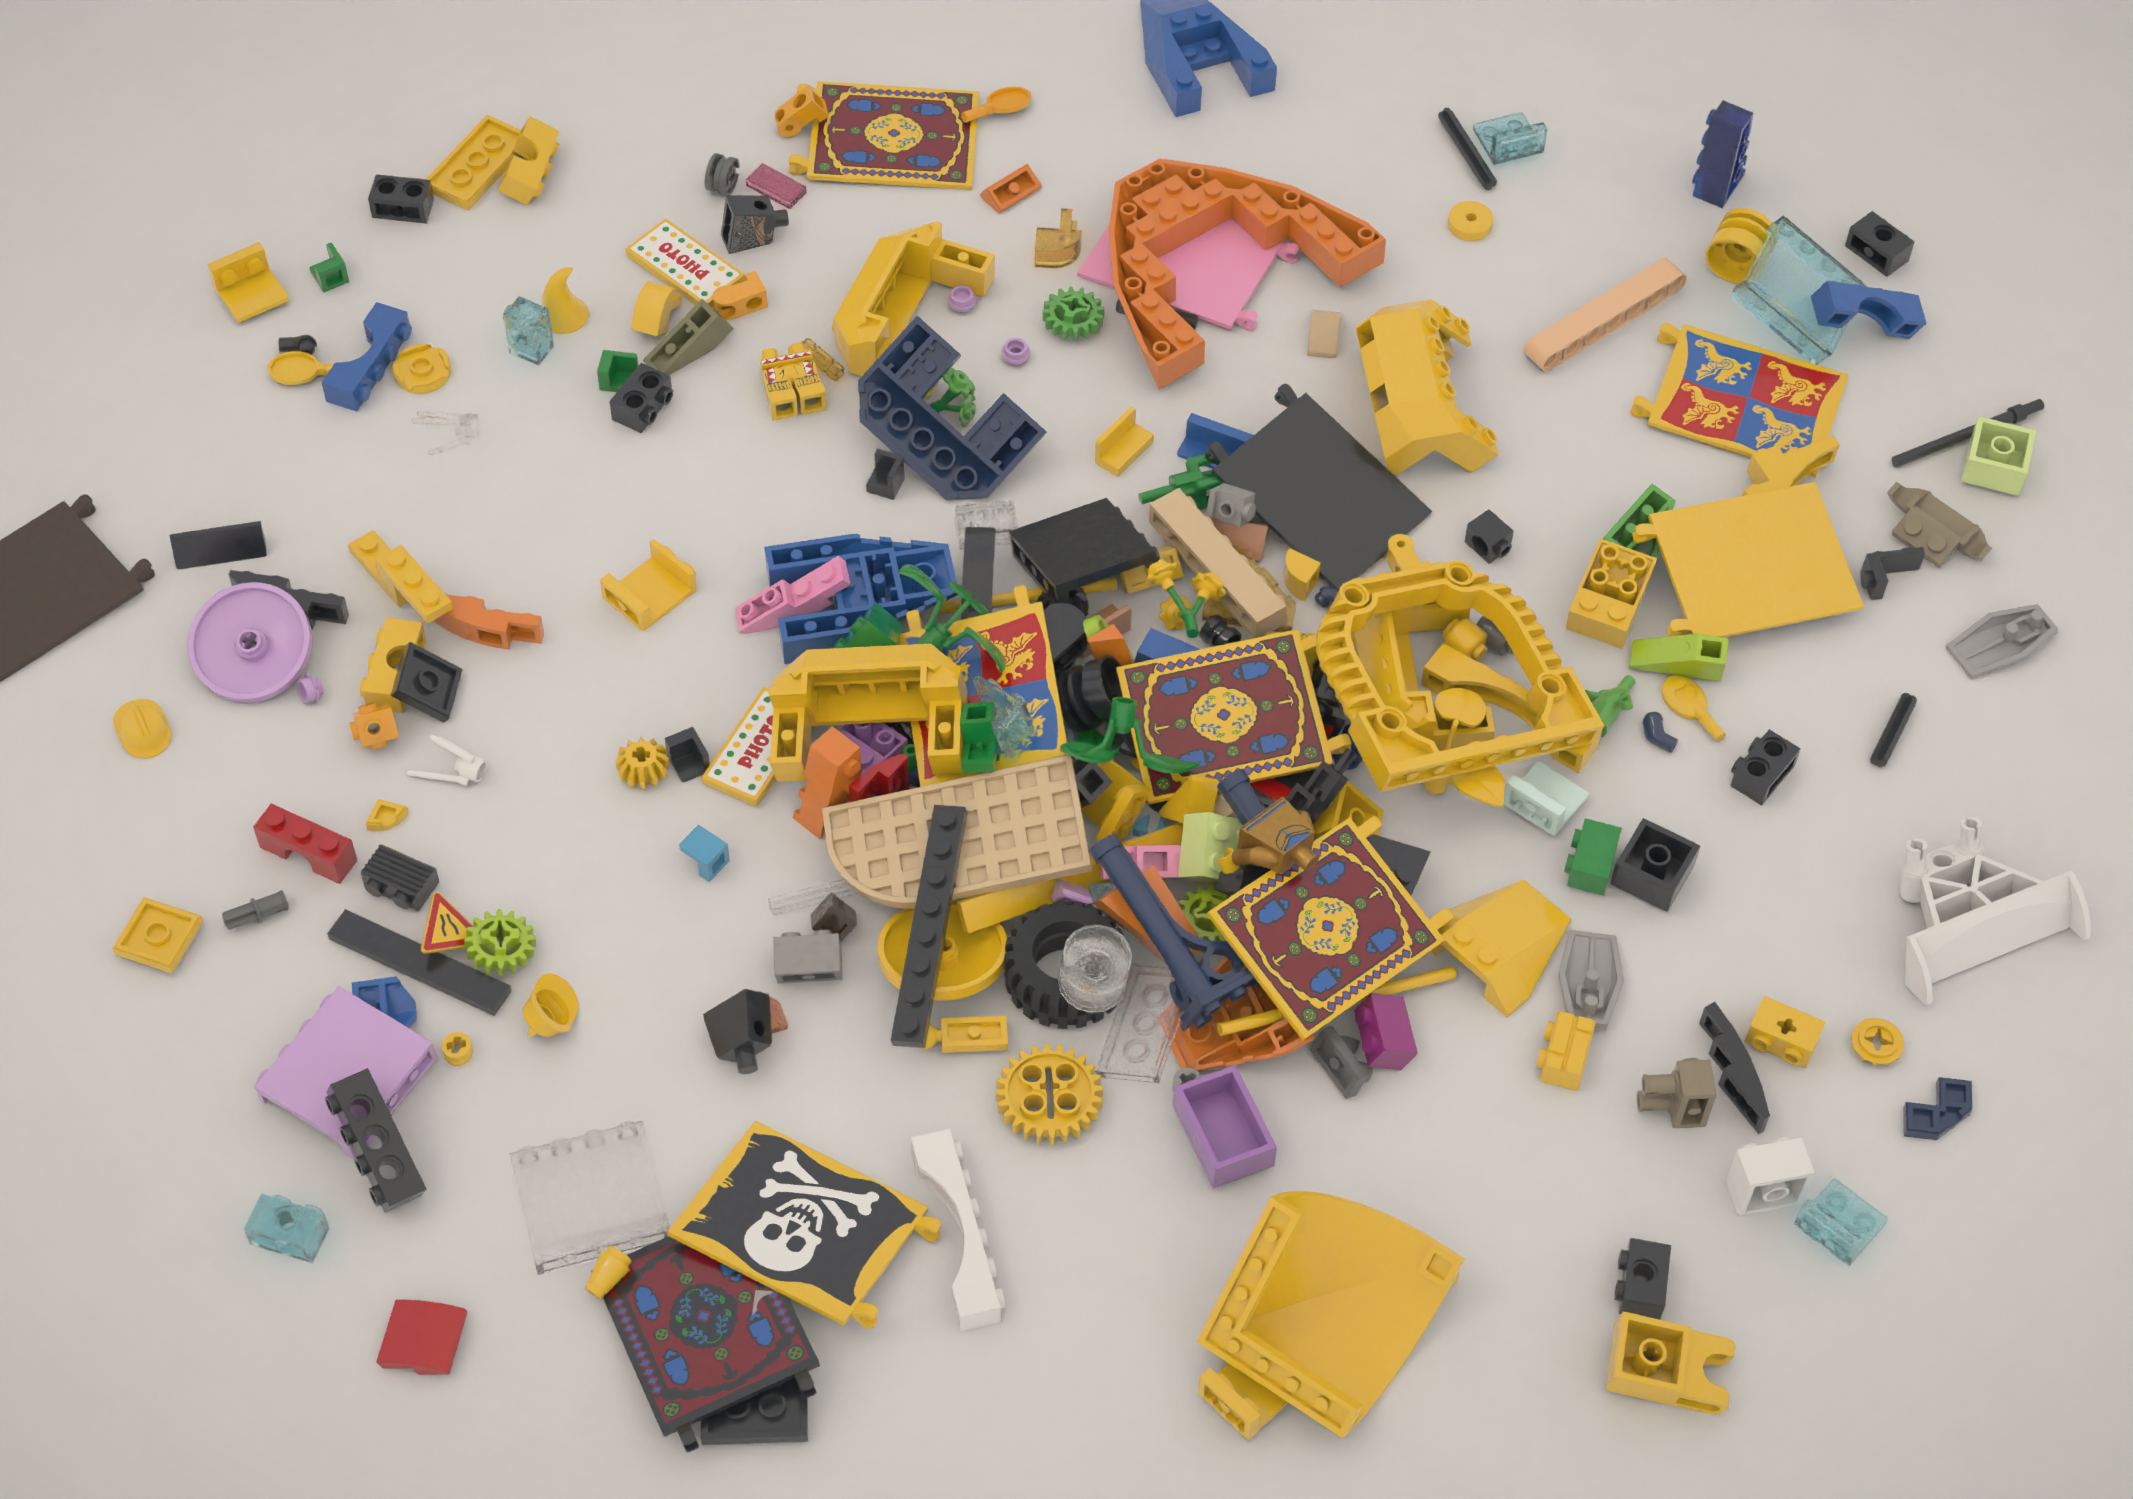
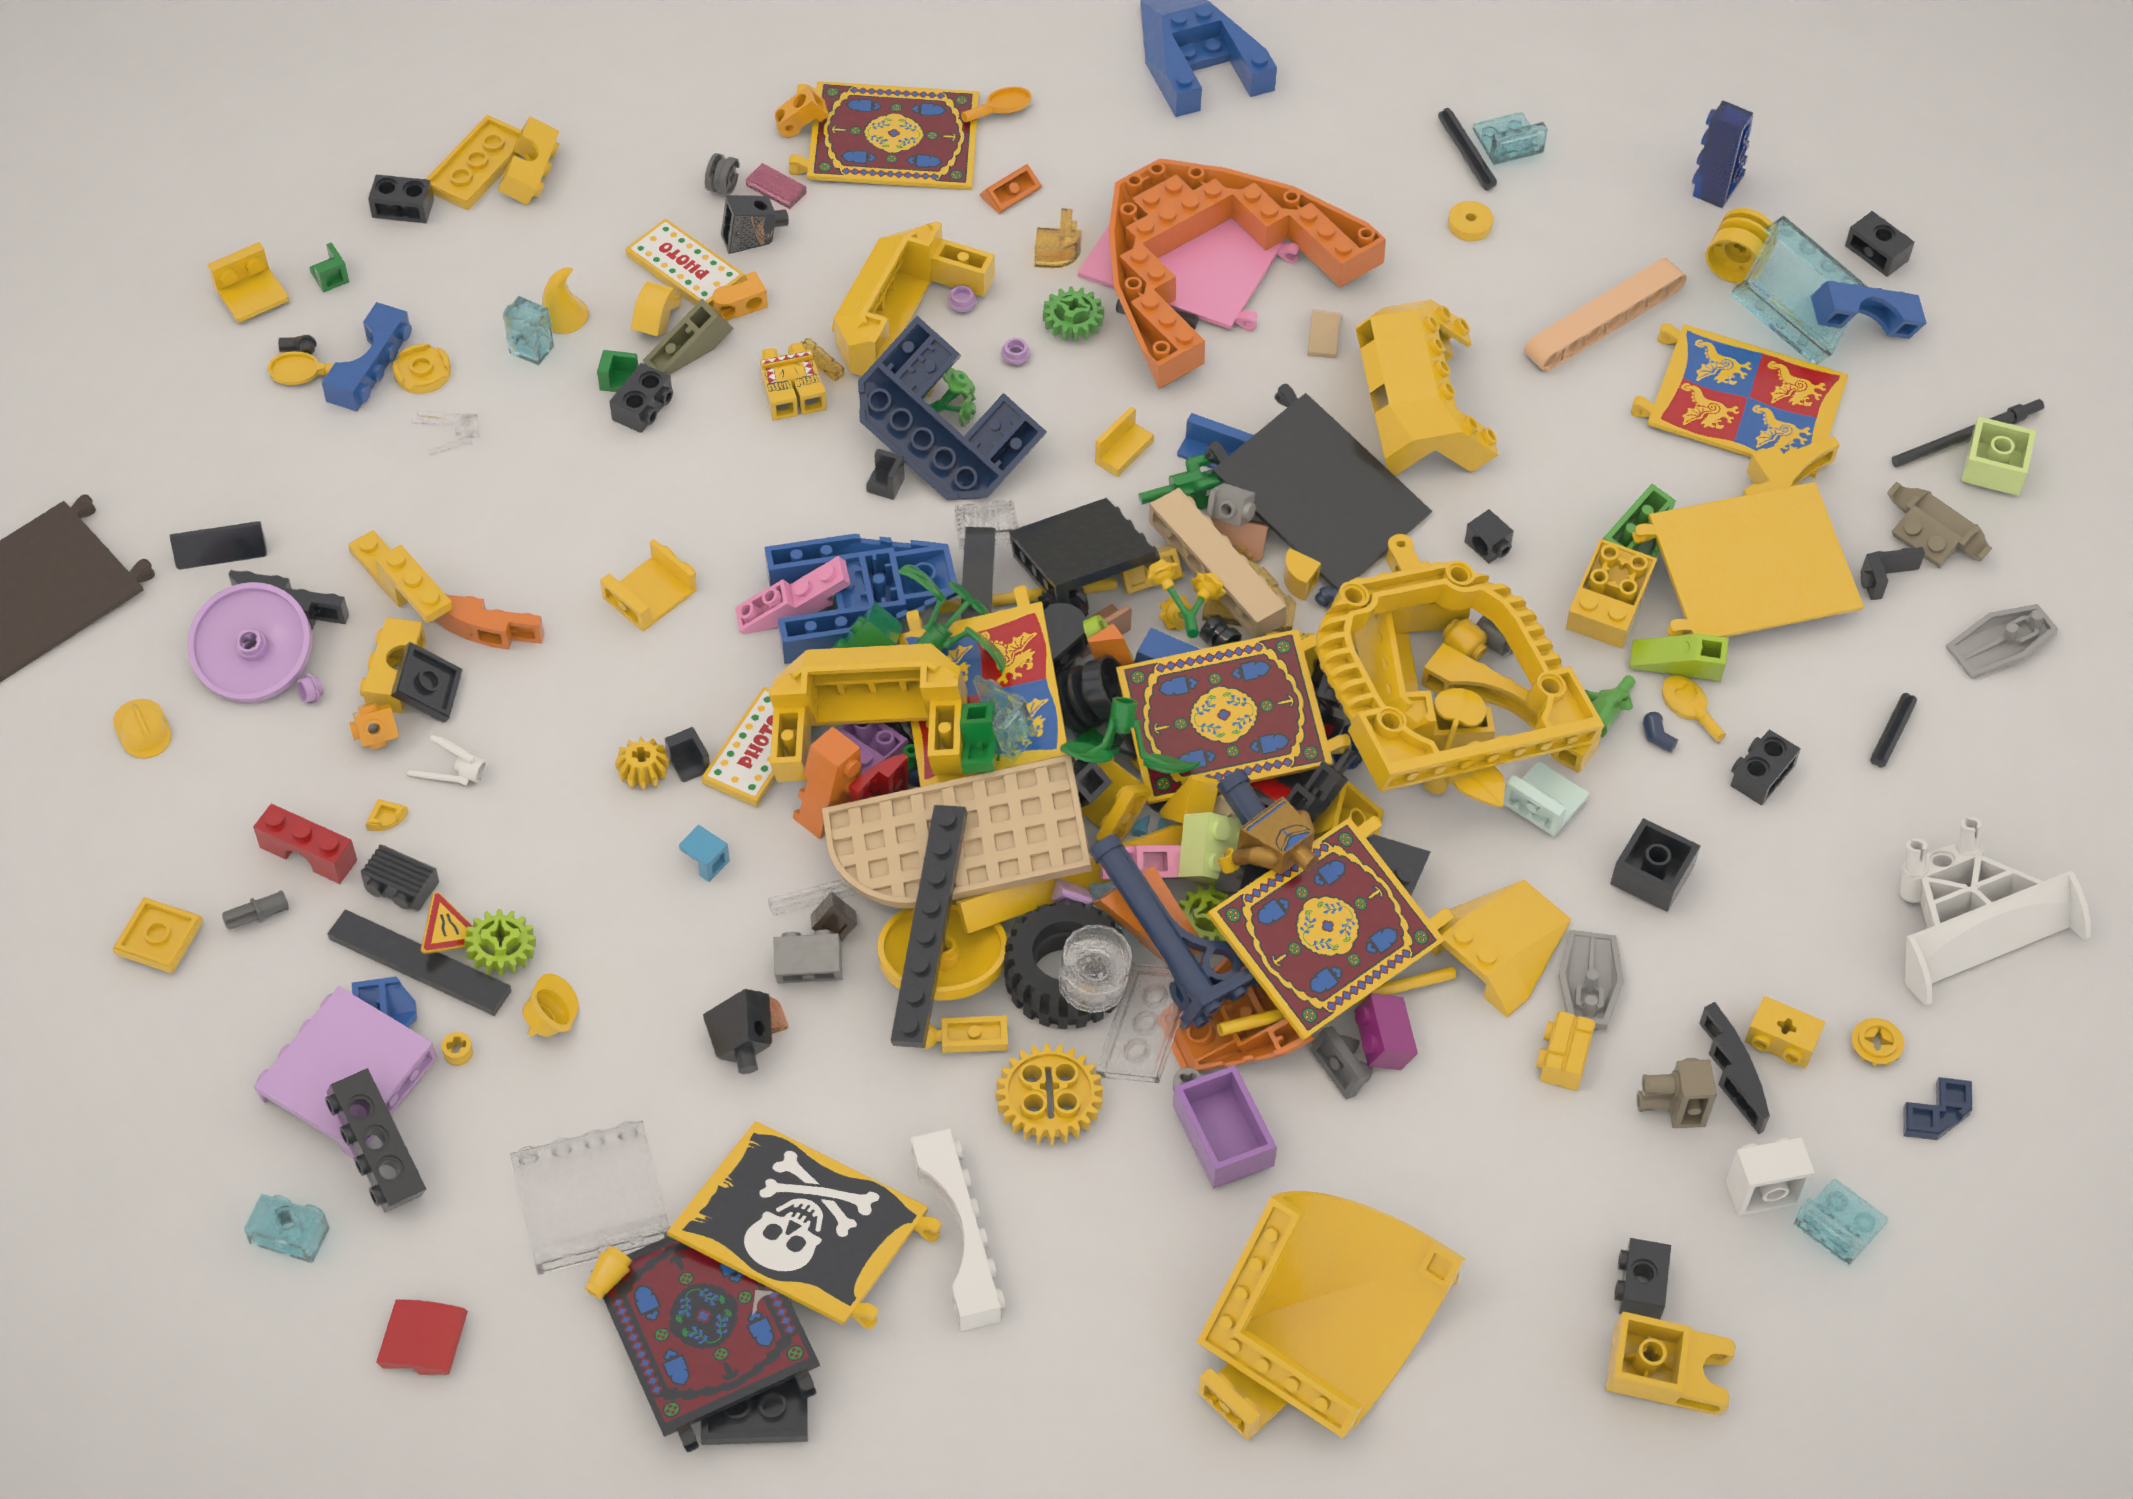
green brick [1564,818,1622,896] -> none

